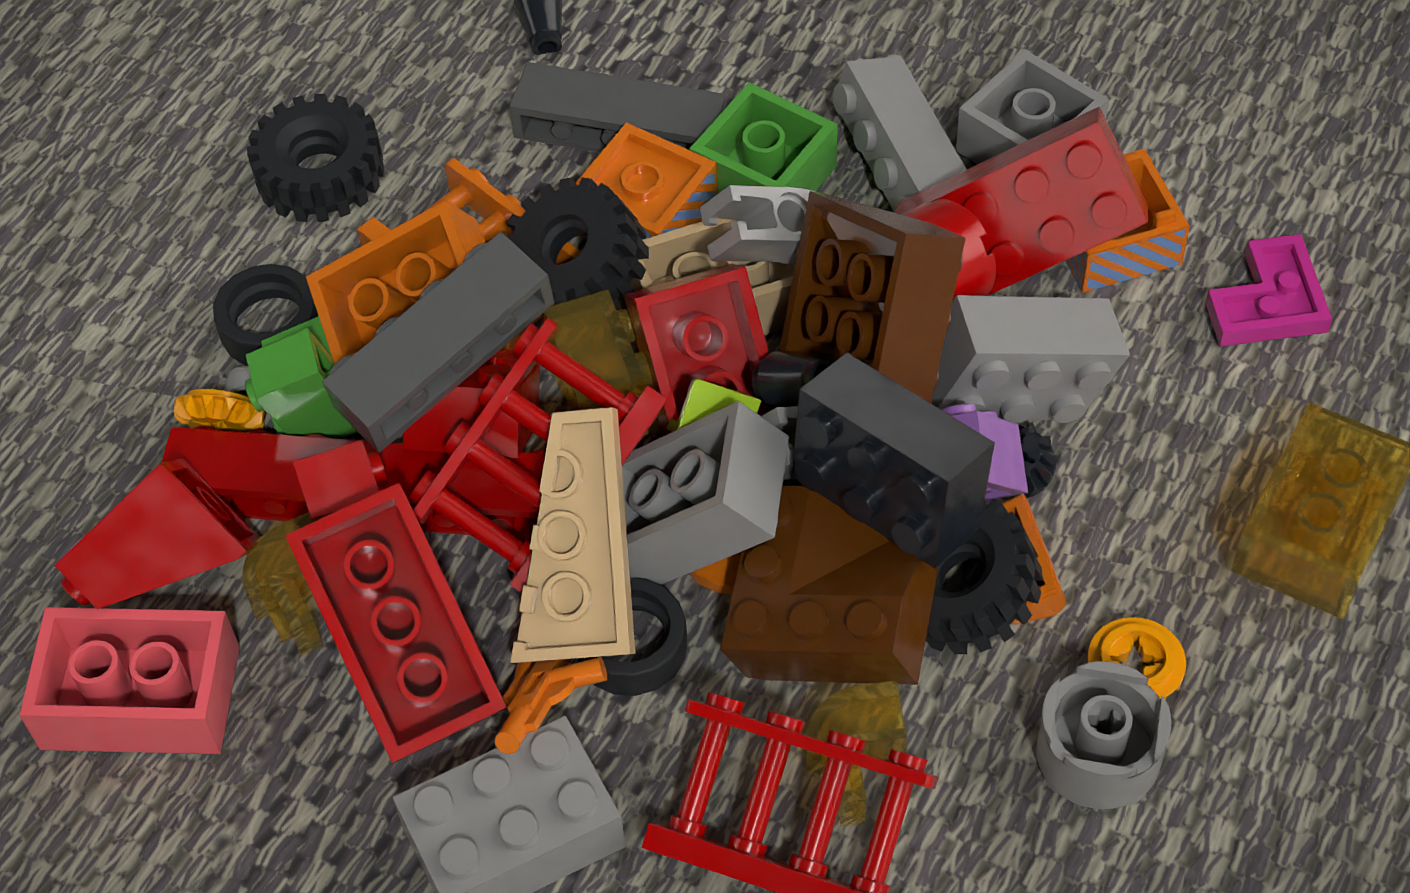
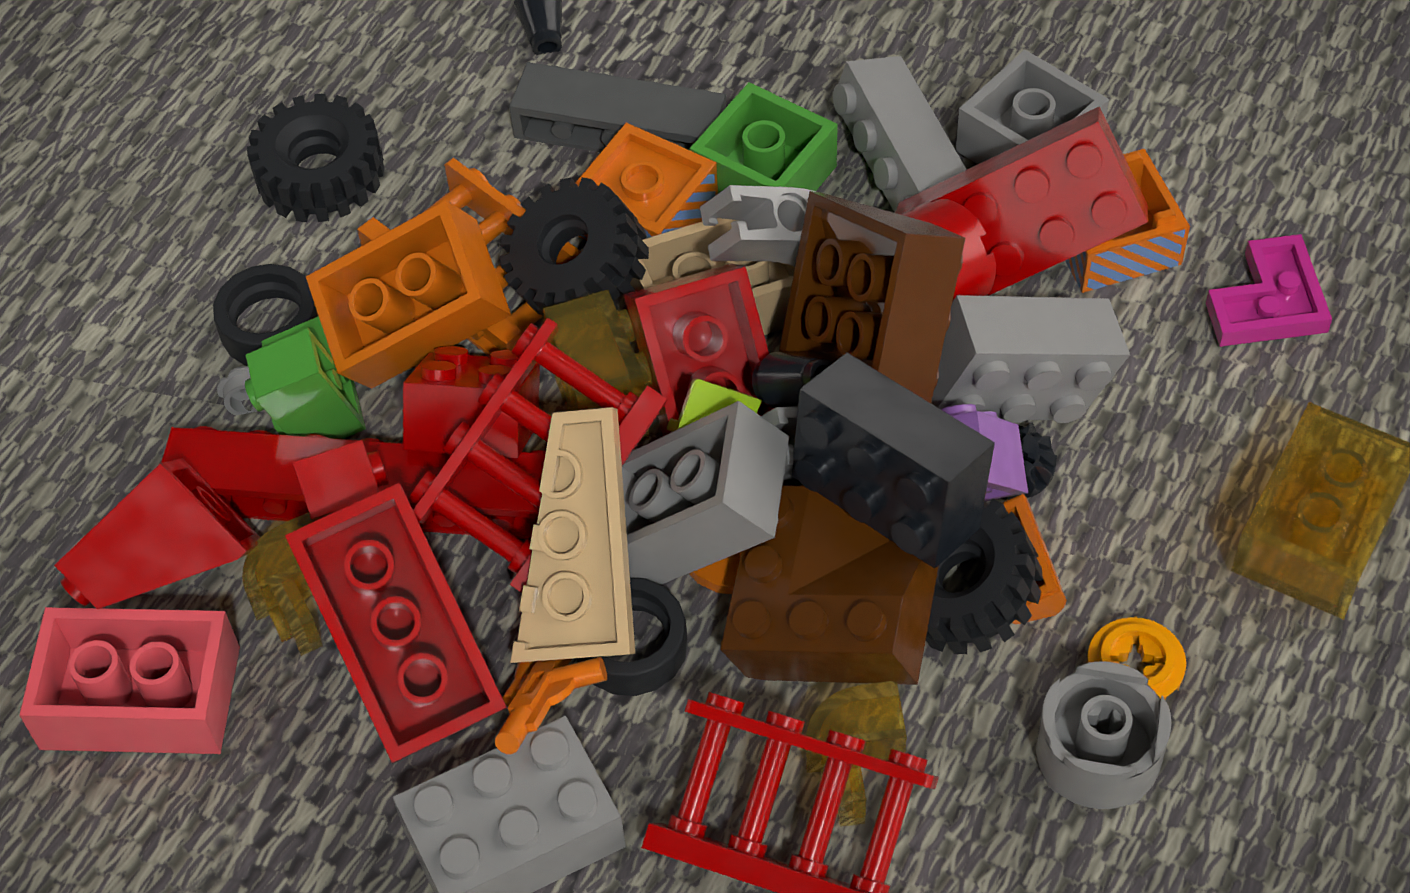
light orange gear [173,389,266,432] -> none
dark grey brick [322,232,555,453] -> none

